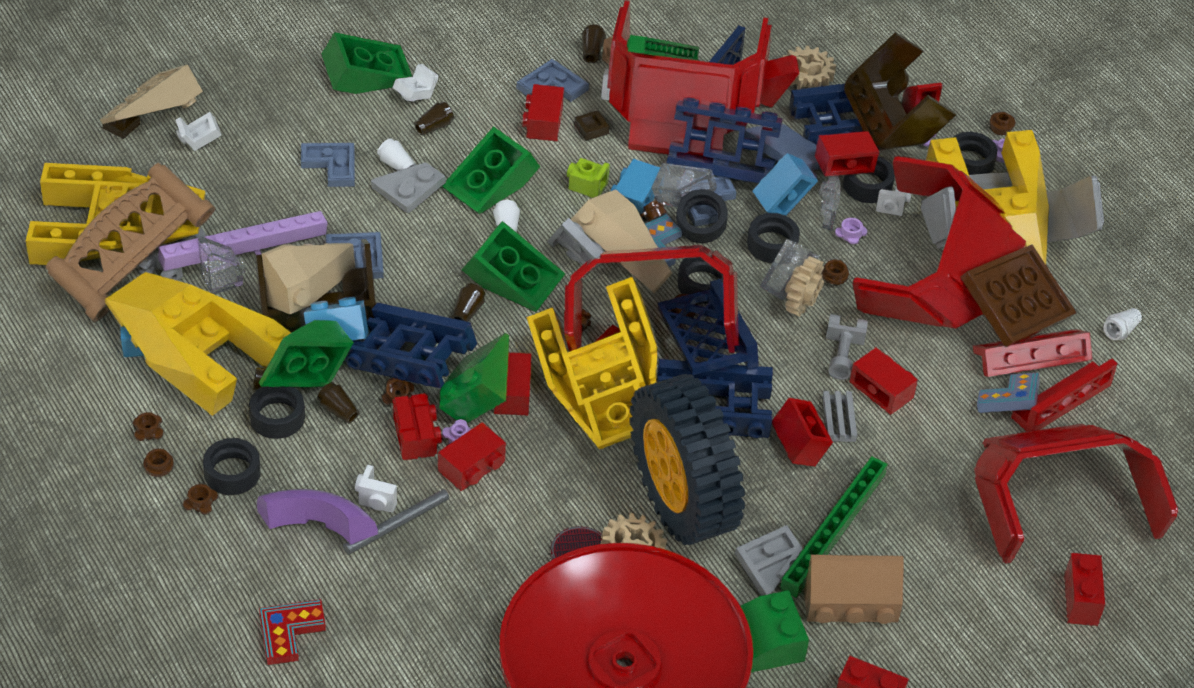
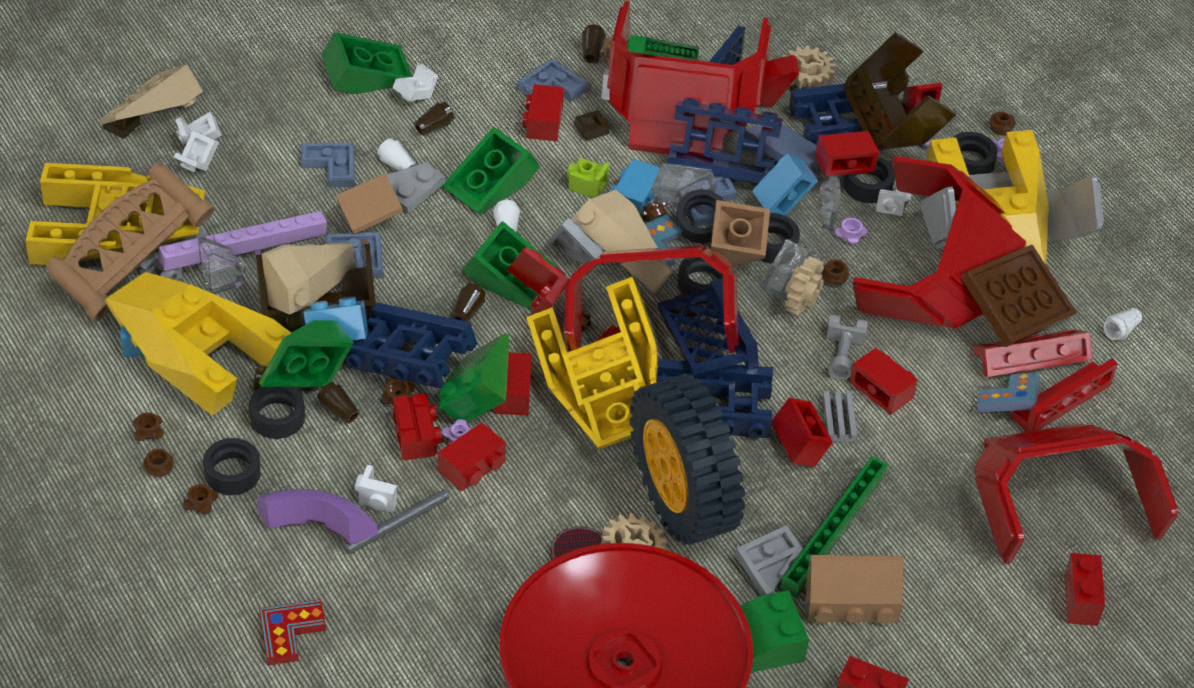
none -> white bracket [174,131,219,172]
none -> medium nougat slope [336,173,403,234]
none -> red bracket [507,247,570,316]
none -> medium nougat slope [711,200,770,267]

